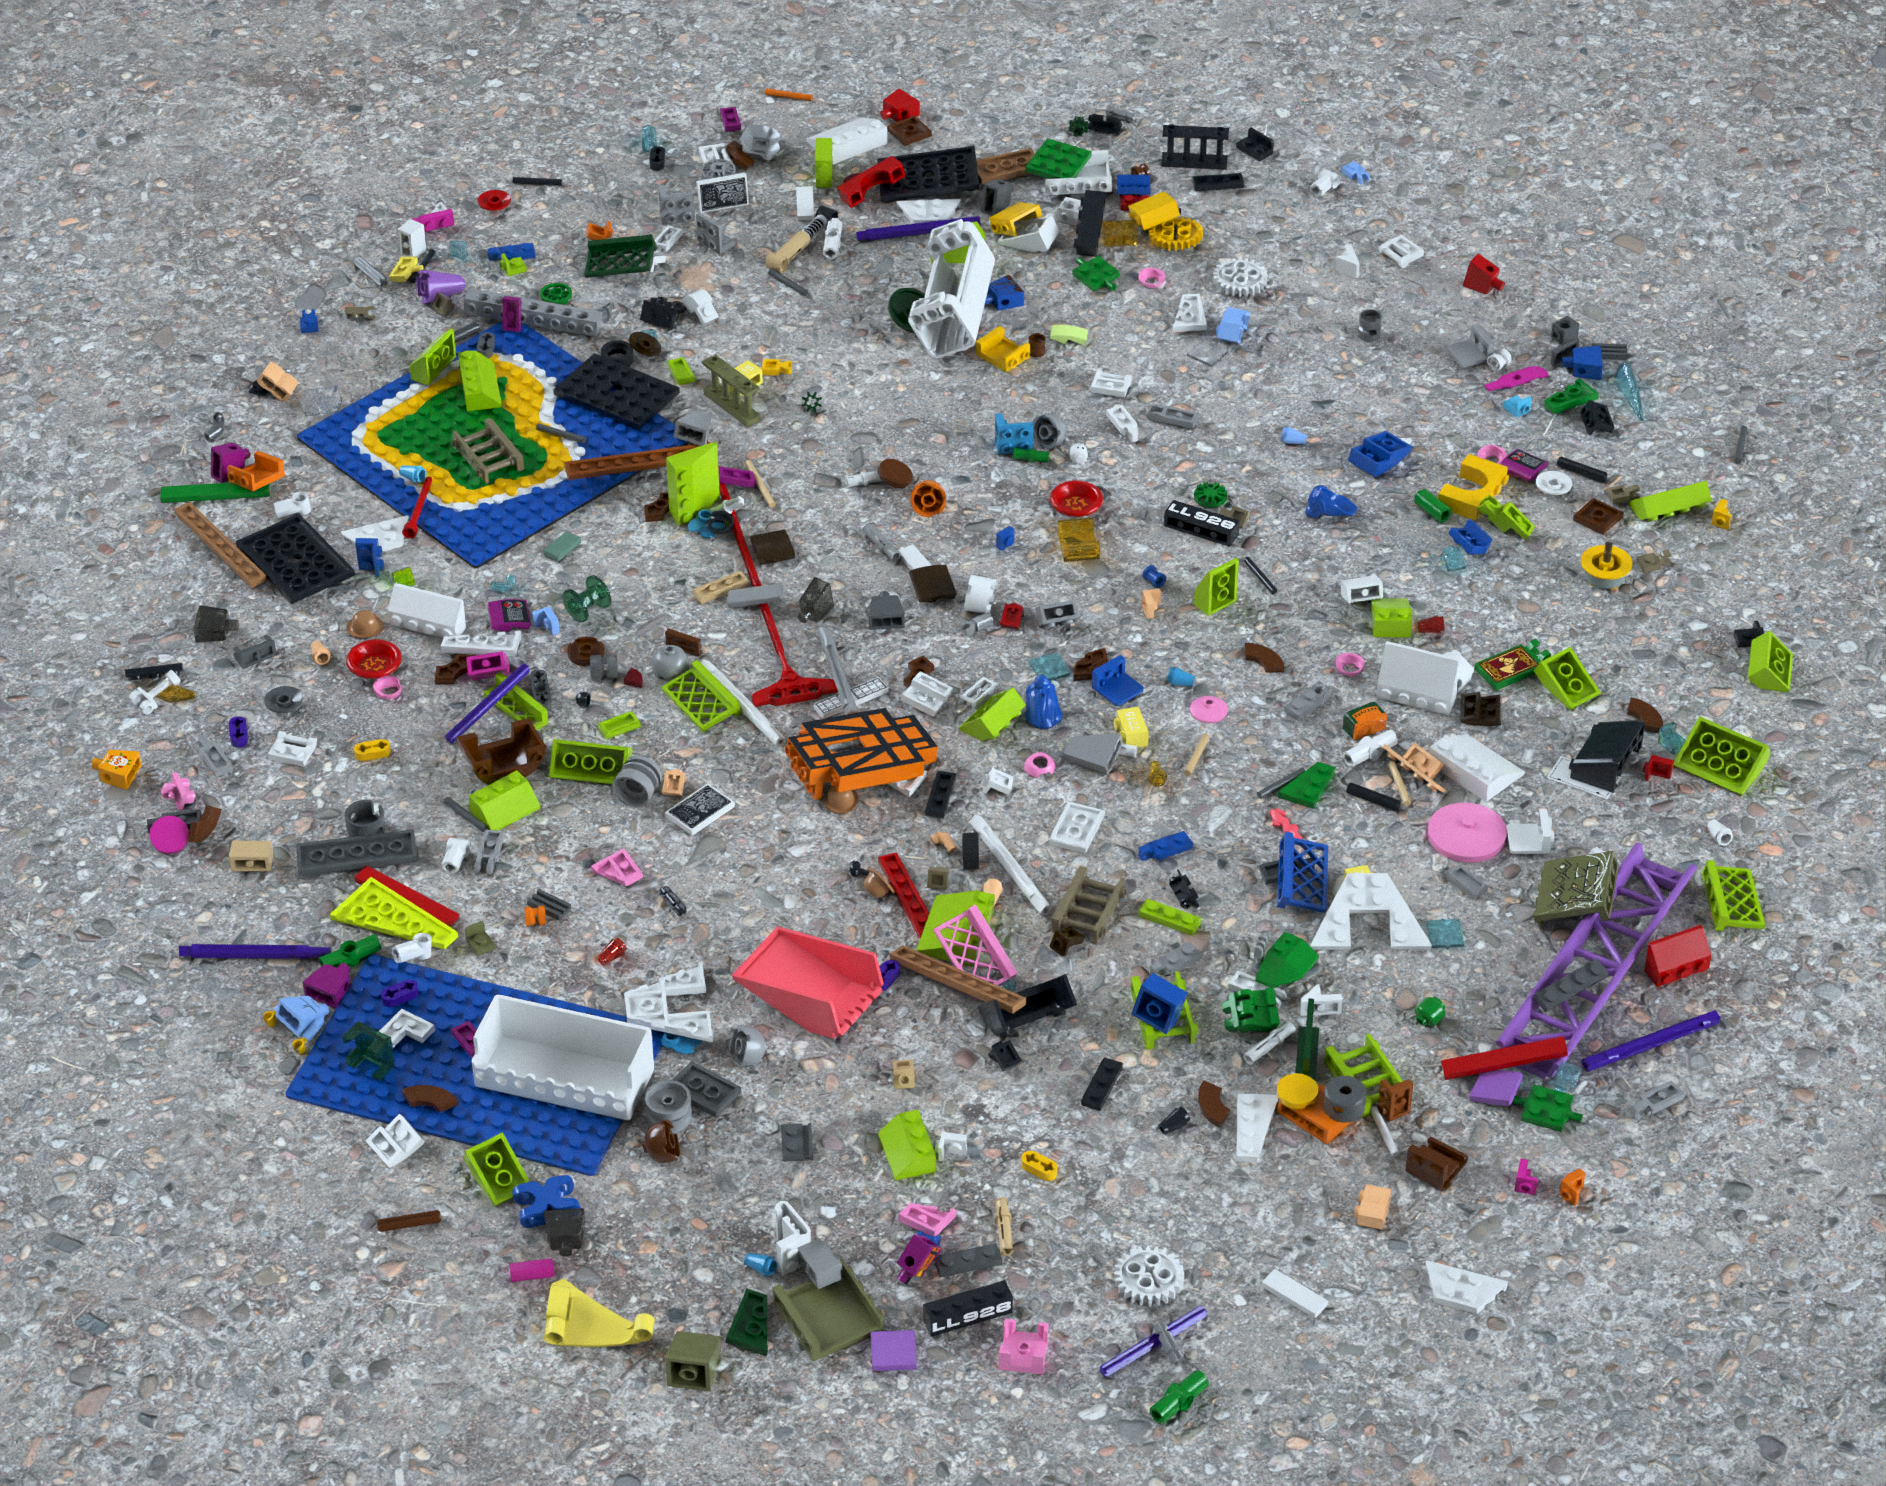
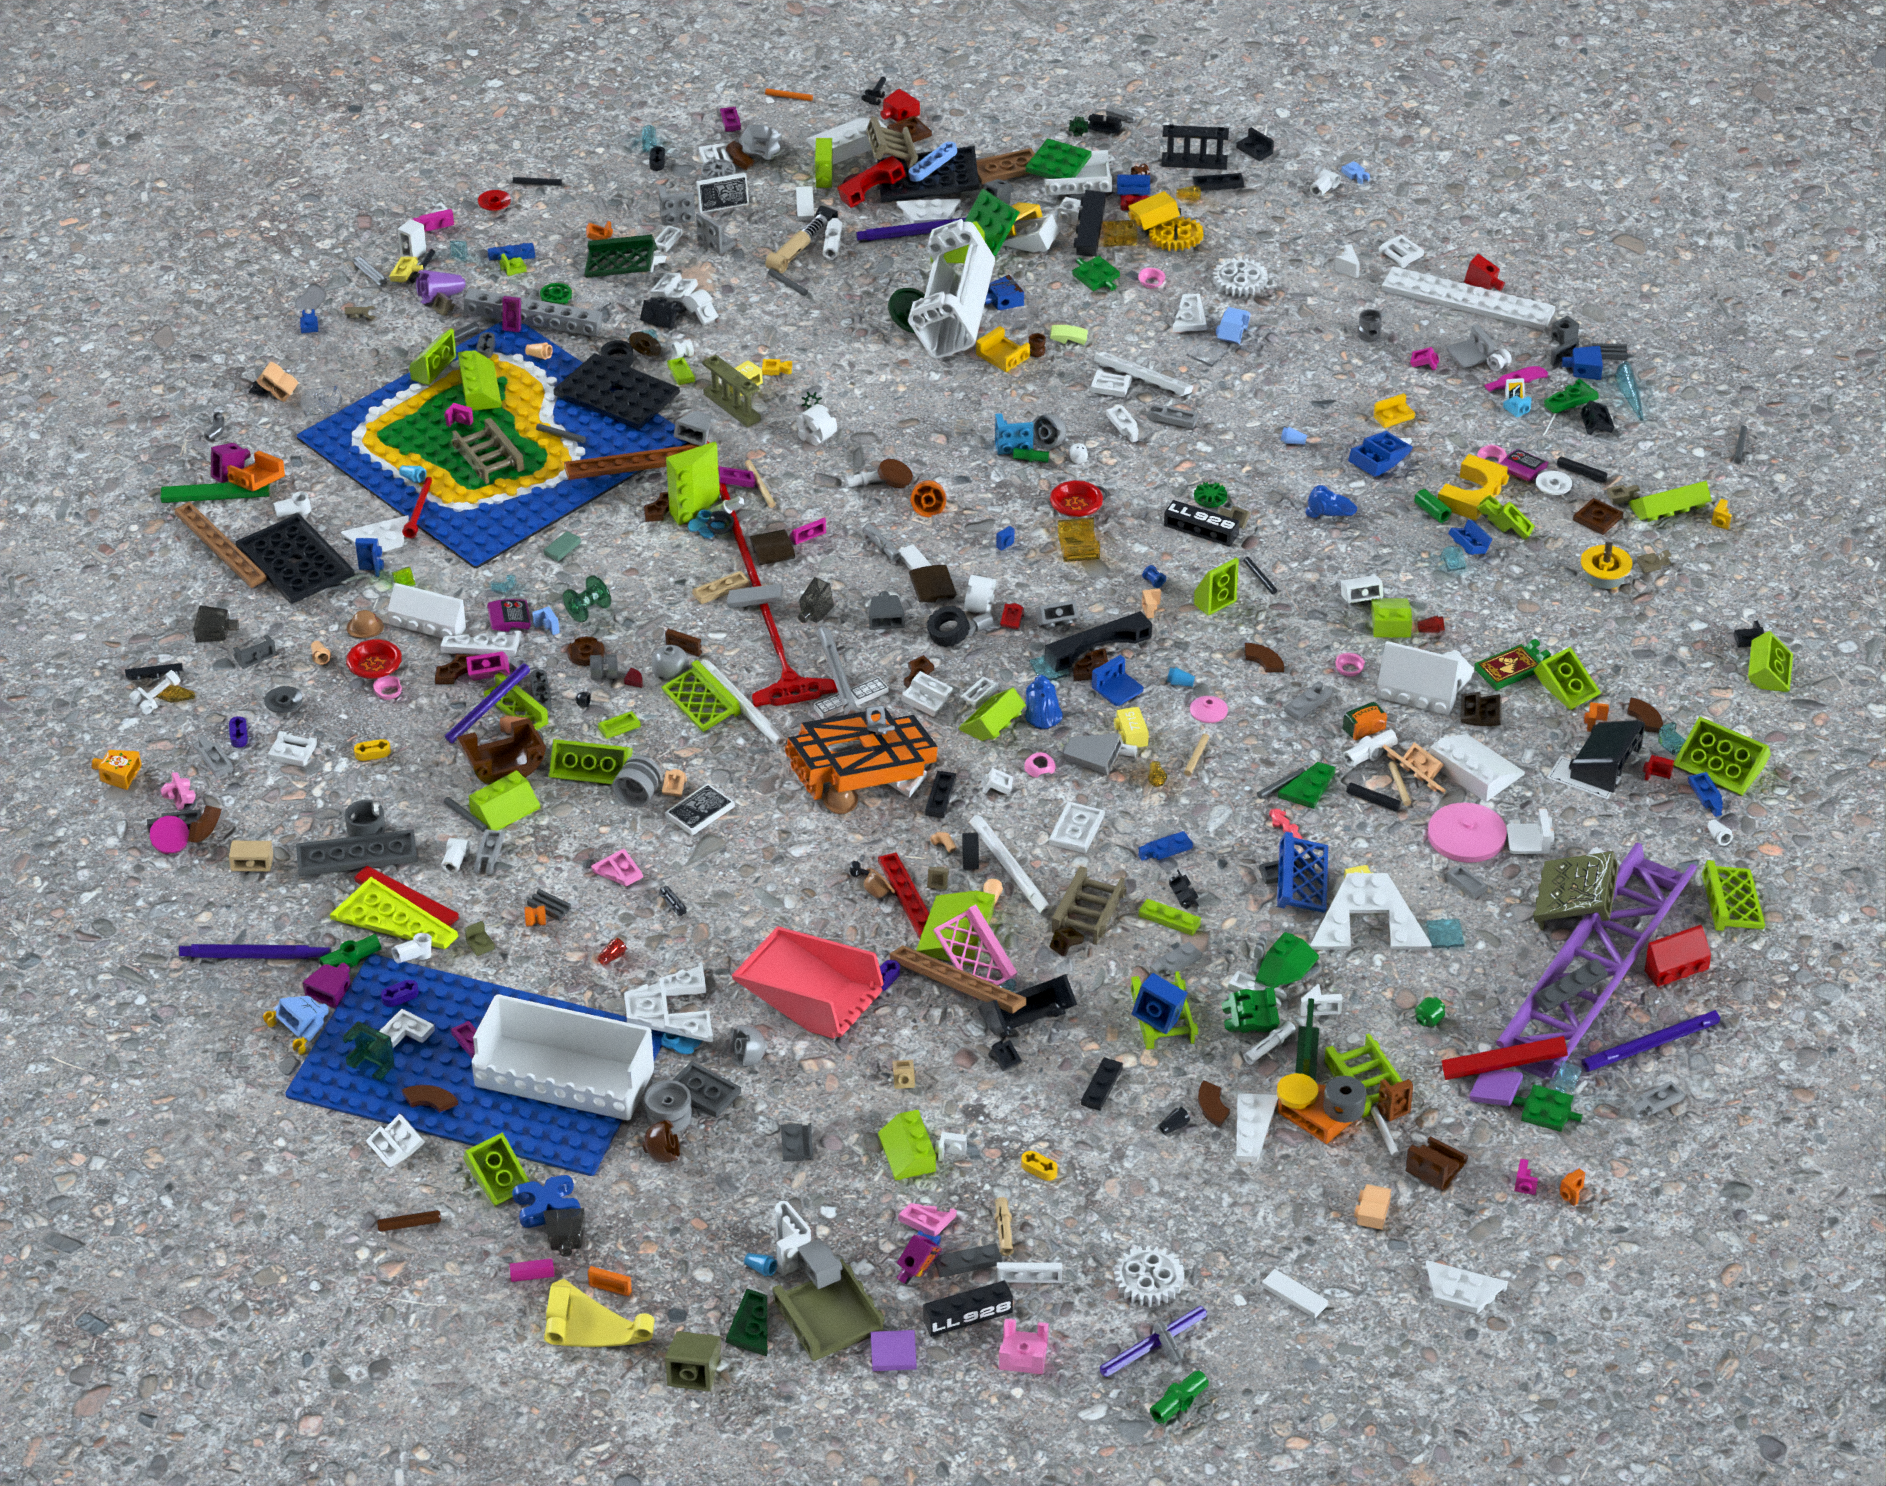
none -> dark pink bracket [444,403,474,427]
none -> nougat cone [500,715,528,734]
none -> light nougat cone [525,343,553,360]
none -> orange tile [587,1266,632,1296]
none -> white slope [650,273,698,303]
none -> white wheel [672,339,694,359]
none -> dark pink slope [789,517,826,545]
none -> white brick [796,404,837,446]
none -> black piece [861,77,886,105]
none -> bracket [865,705,895,735]
none -> dark tan fence [866,116,918,169]
none -> light blue beam [909,142,957,181]
none -> black tyre [927,606,970,647]
none -> green plate [964,189,1020,256]
none -> white tile [997,1262,1062,1283]
none -> black arch [1044,611,1152,672]
none -> white plate [1094,352,1193,396]
none -> clear yellow cone [1176,185,1201,202]
none -> yellow bracket [1373,393,1415,428]
none -> white plate [1381,266,1555,331]
none -> dark pink bracket [1410,347,1439,371]
none -> slope [1505,378,1525,400]
none -> orange bracket [1584,702,1609,732]
none -> blue hinge [1688,772,1723,817]

